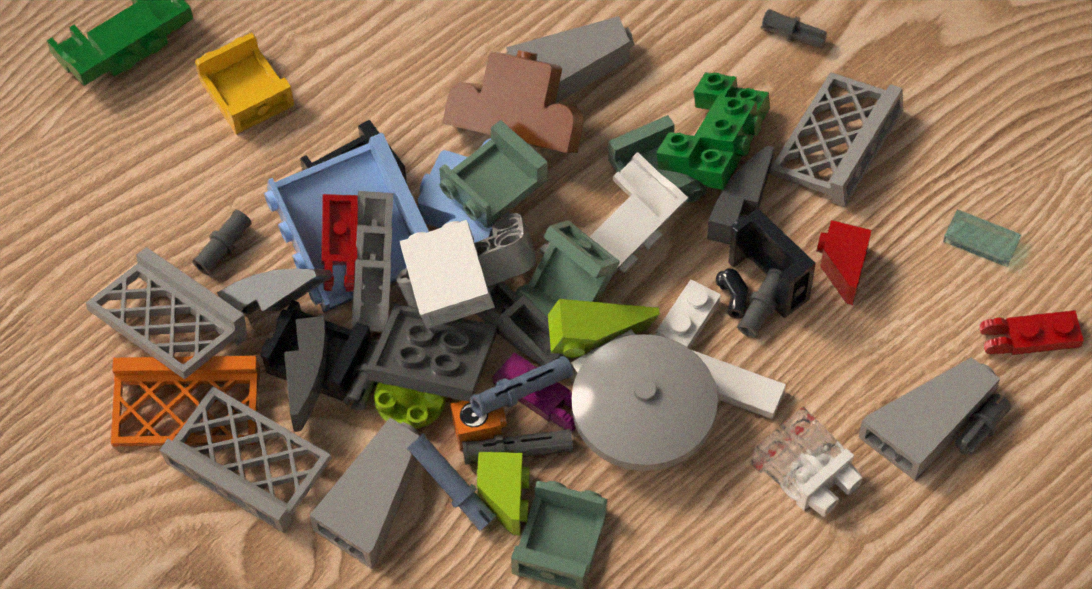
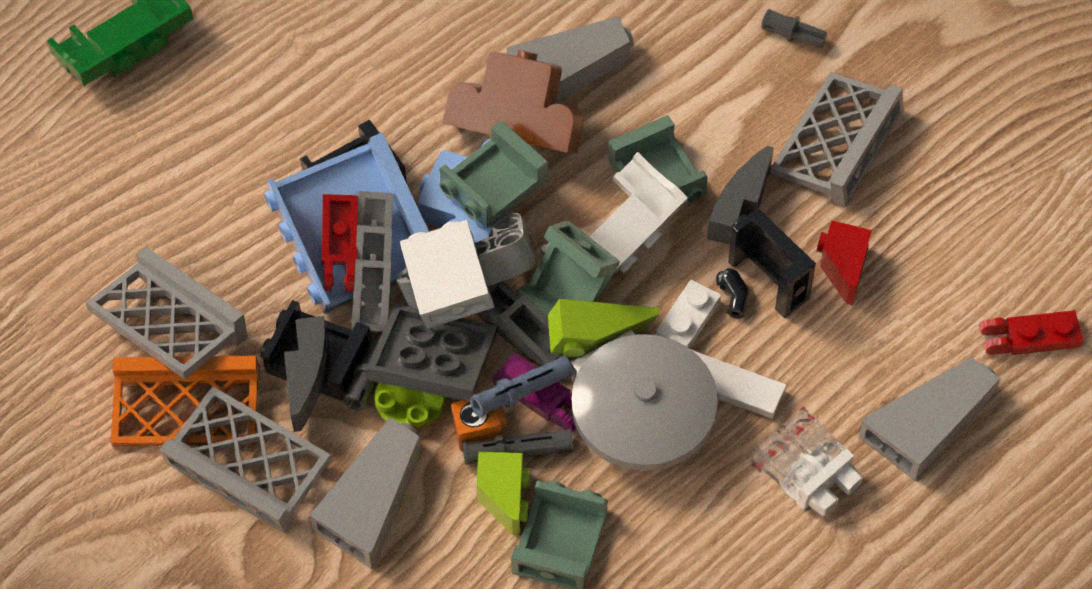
dark grey pin [192,209,252,275] -> none
yellow panel [195,33,294,135] -> none
slope [217,268,333,317] -> none
sand blue pin [406,433,497,531] -> none
green bracket [656,72,770,190] -> none
dark grey pin [737,268,782,338] -> none
clear light blue tile [943,209,1022,267] -> none
dark grey axle [955,394,1011,455] -> none

